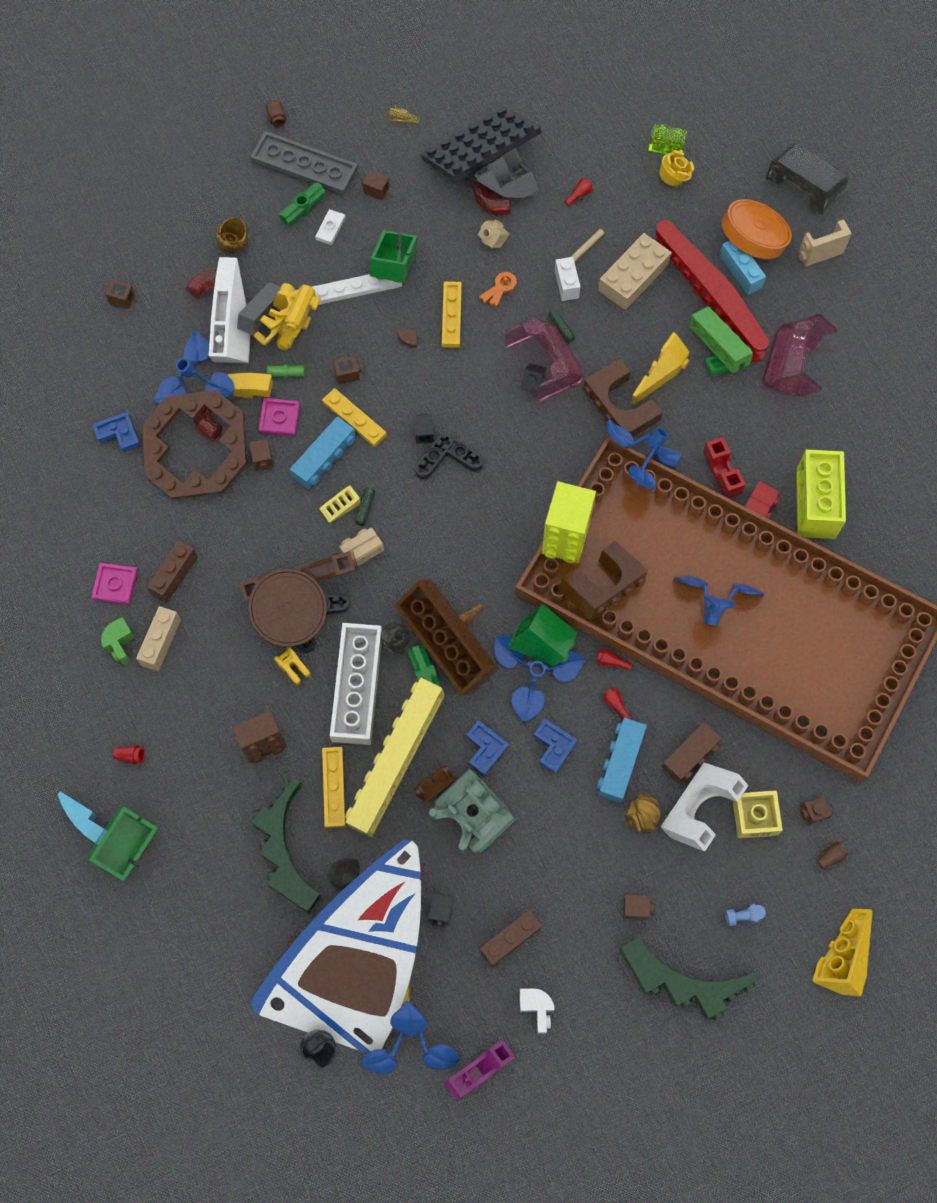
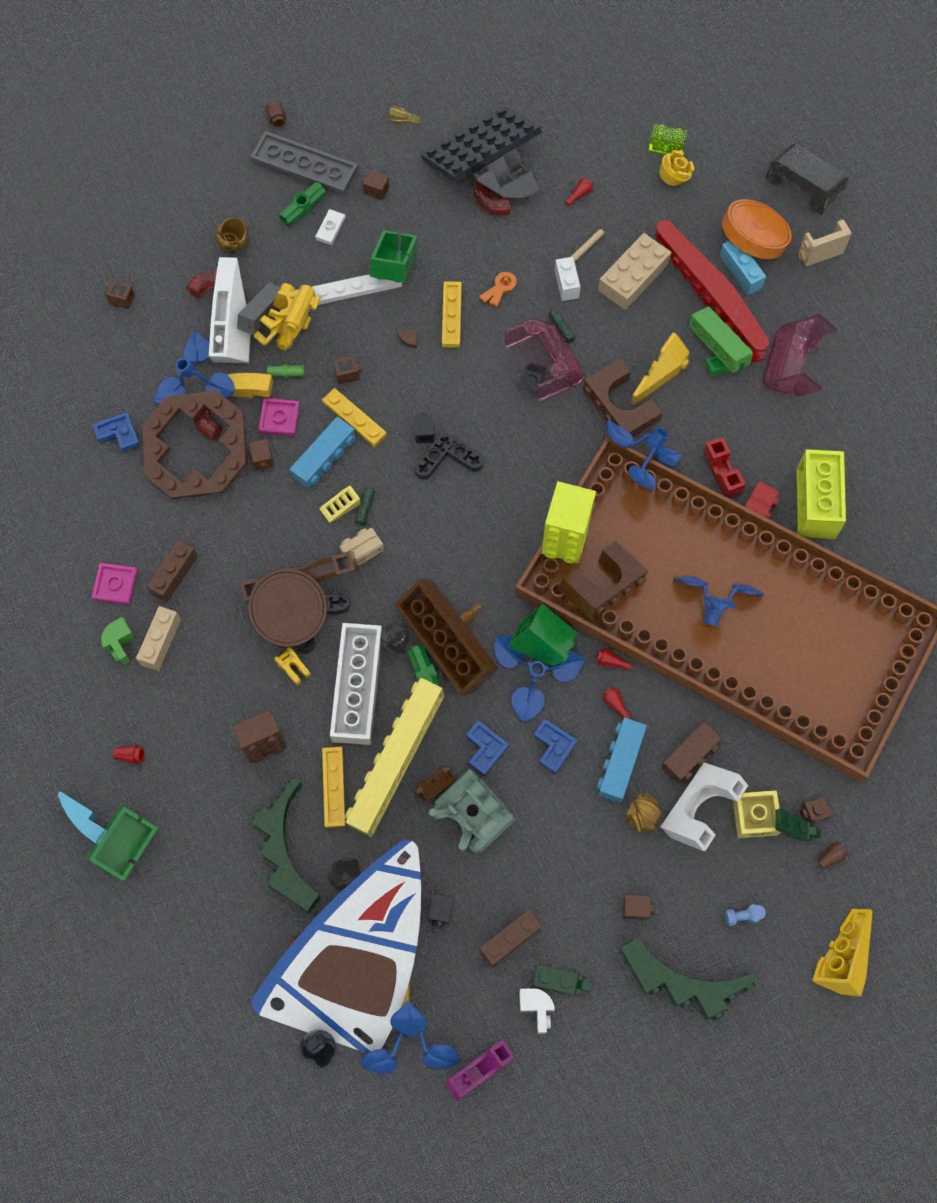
tan brick [478,220,510,248] -> none
none -> dark green hinge [533,965,593,995]
none -> dark green hinge [775,808,821,842]

